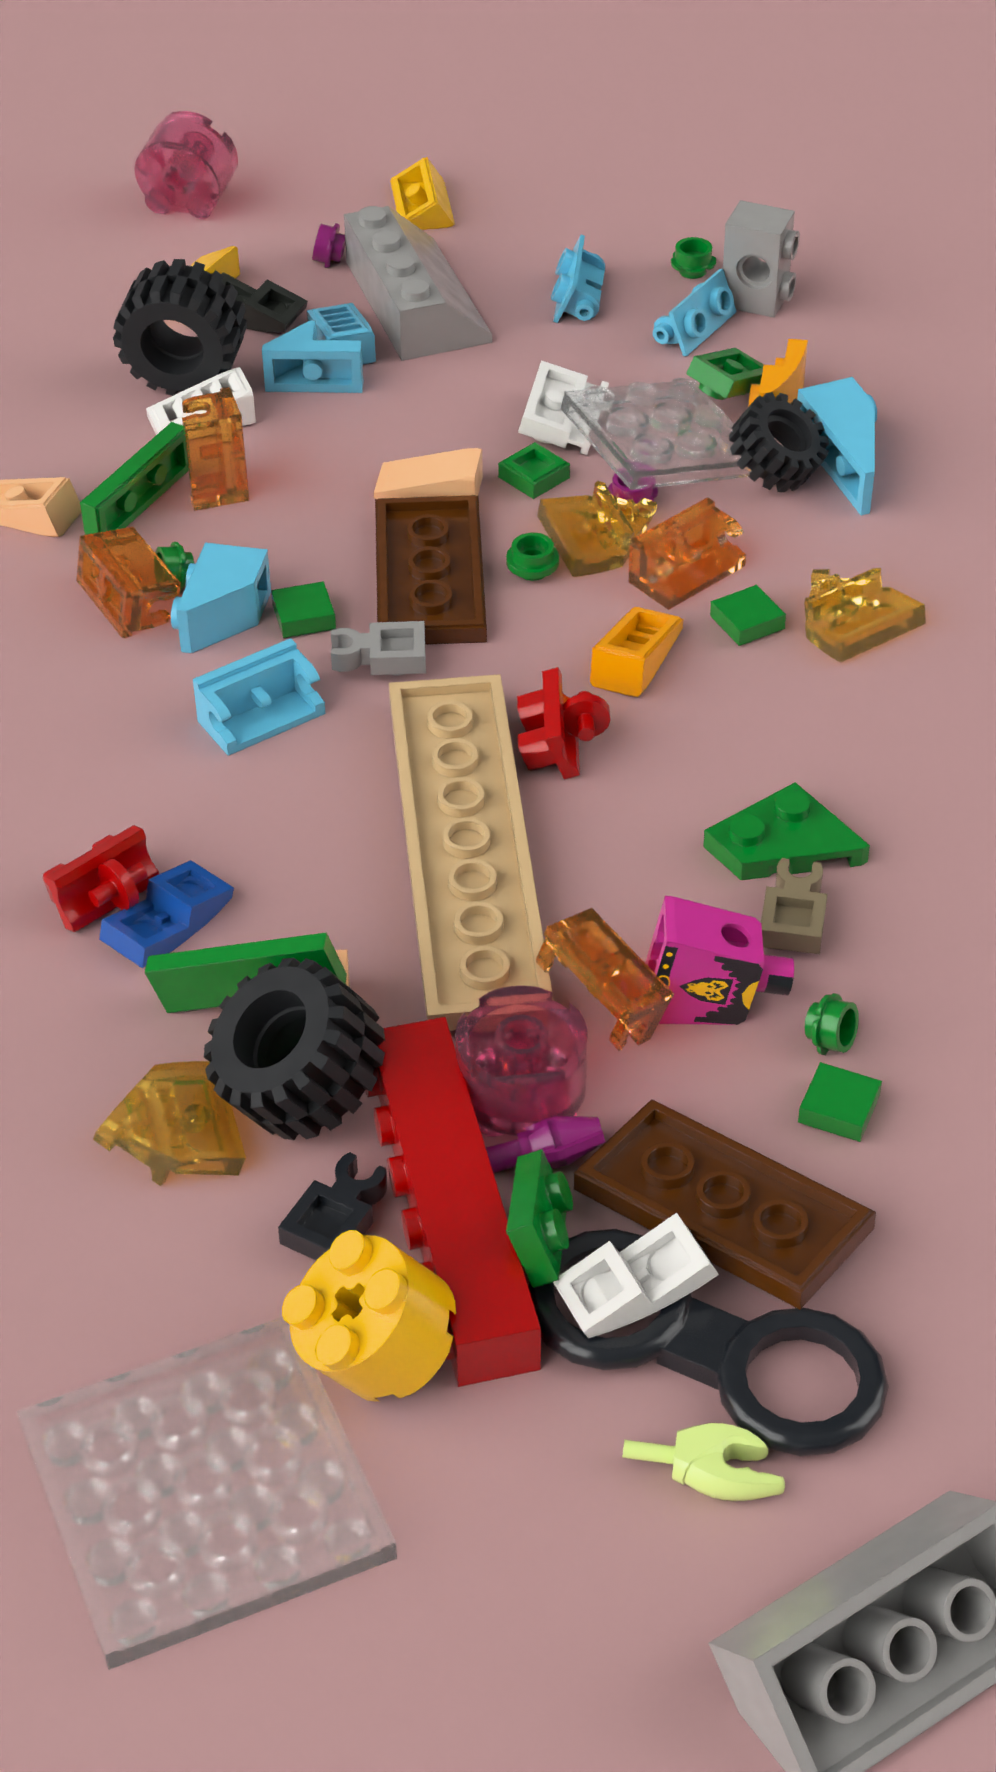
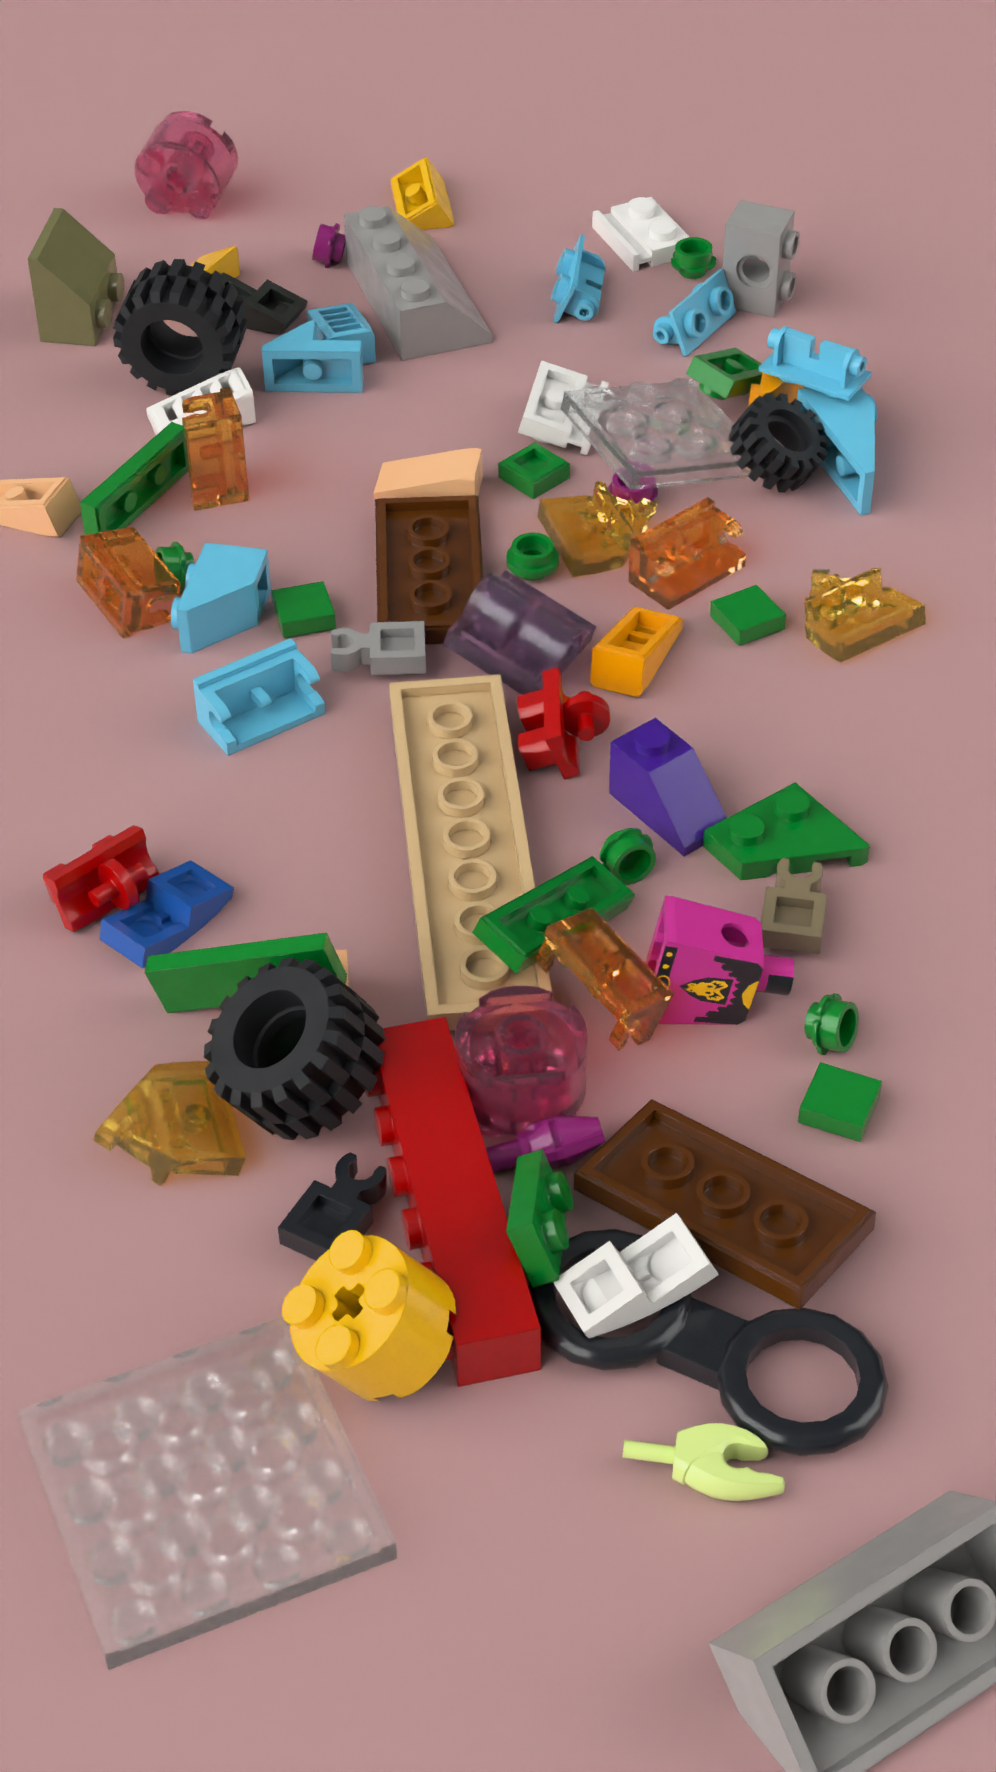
none -> olive slope [28,208,124,346]
none -> clear purple plate [443,570,596,695]
none -> green tile [472,856,635,974]
none -> white plate [592,197,689,272]
none -> green plate [599,828,656,885]
none -> dark purple slope [609,717,727,857]
none -> medium azure hinge [759,326,872,401]

